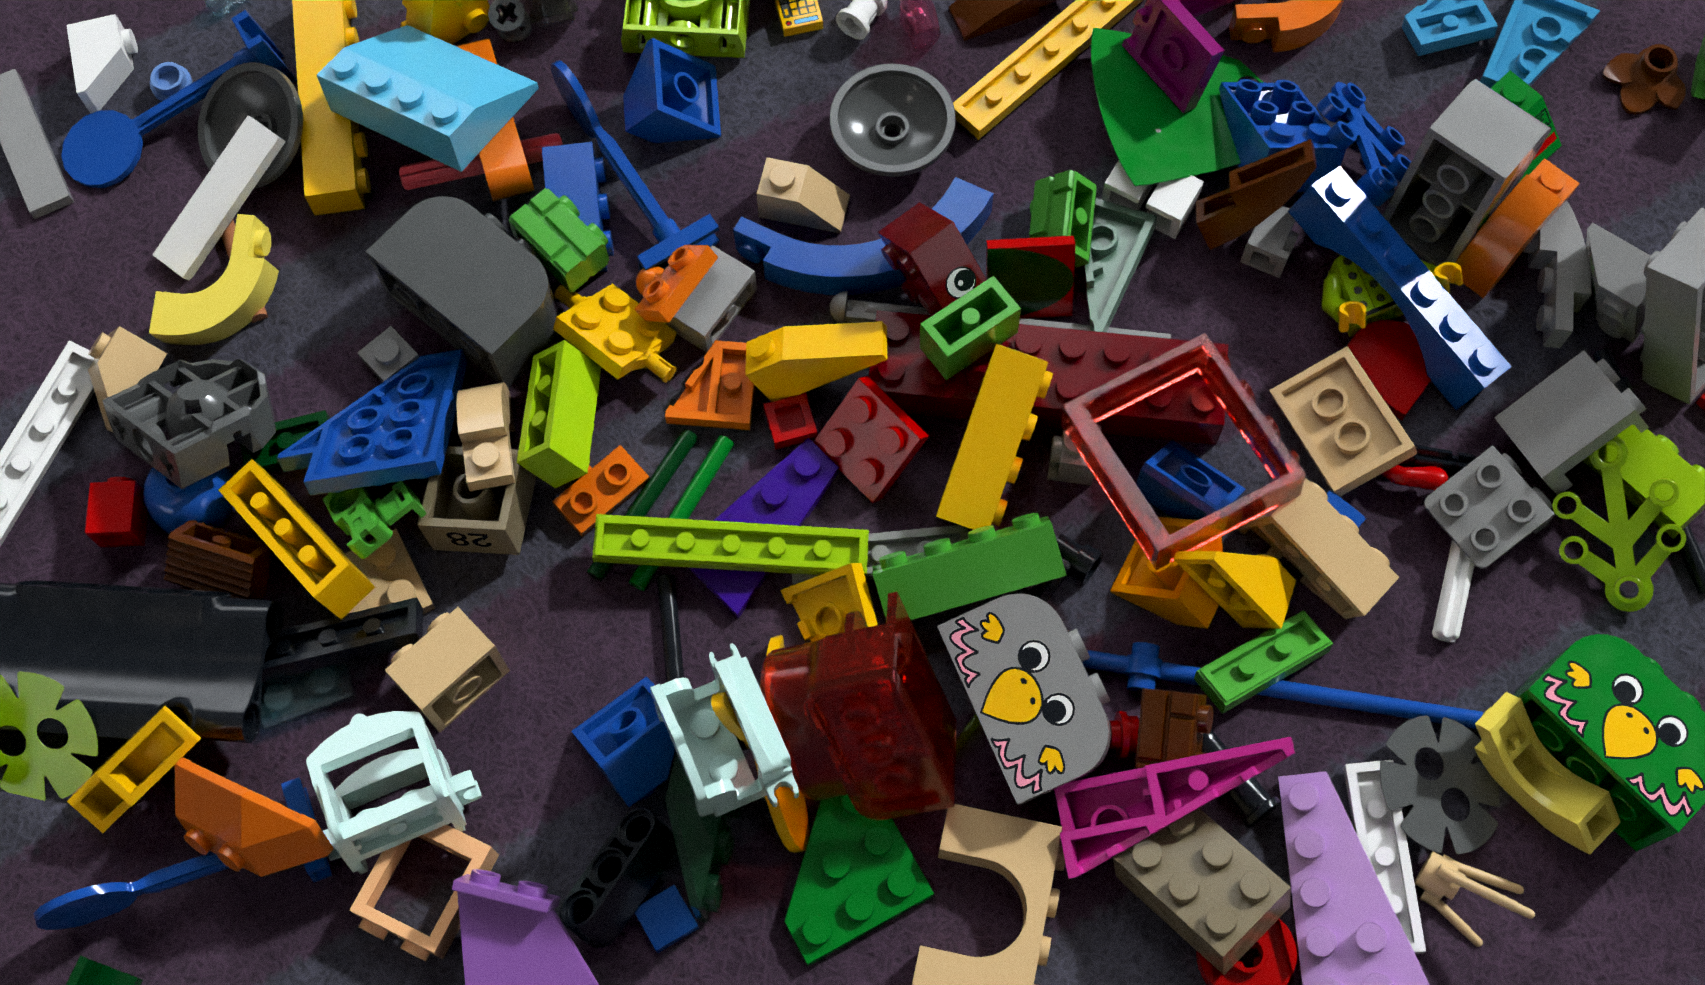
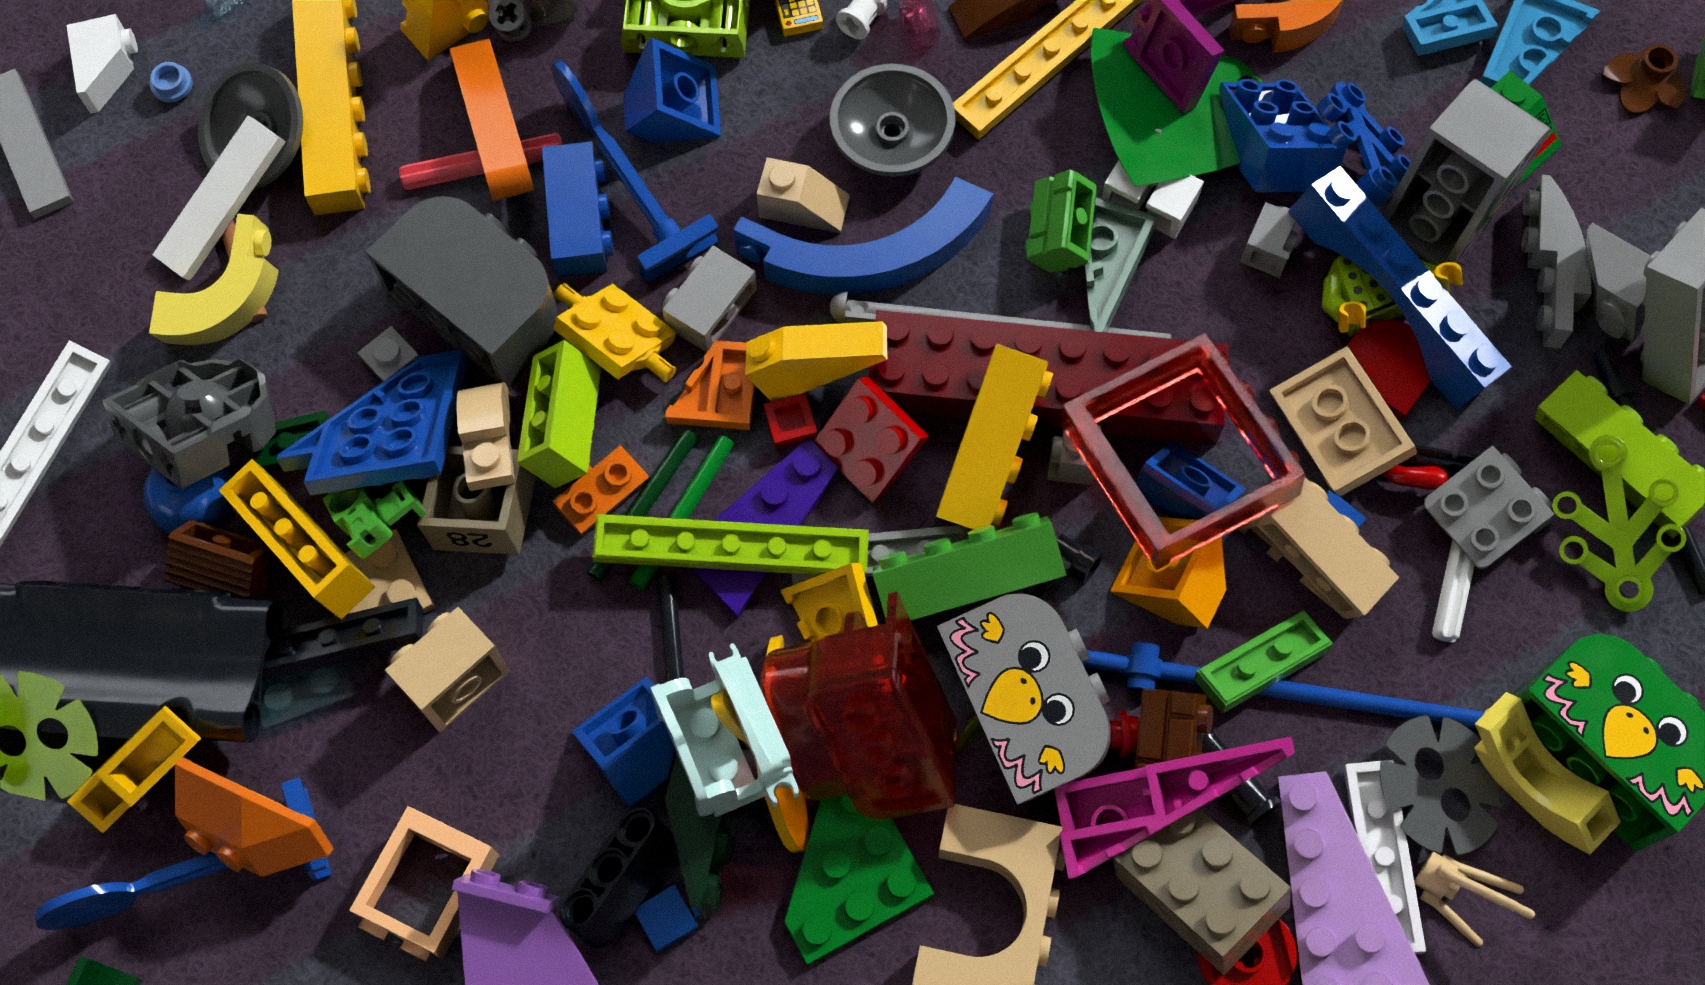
blue piece [61,10,297,188] -> none
red brick [85,477,148,547] -> none
tan slope [88,326,167,432] -> none
light aqua animal [306,711,482,874] -> none
medium azure slope [317,25,539,172] -> none
bright green brick [508,188,609,292] -> none
orange plate [634,245,718,323] -> none
dark red brick [878,202,987,316] -> none
bright green brick [920,276,1021,380] -> none
dark green tile [986,235,1076,318] -> none
yellow slope [1174,551,1296,629] -> none
reddish brown slope [1196,139,1317,250] -> none
orange arch [1455,158,1580,298] -> none
light grey panel [1494,350,1649,495] -> none

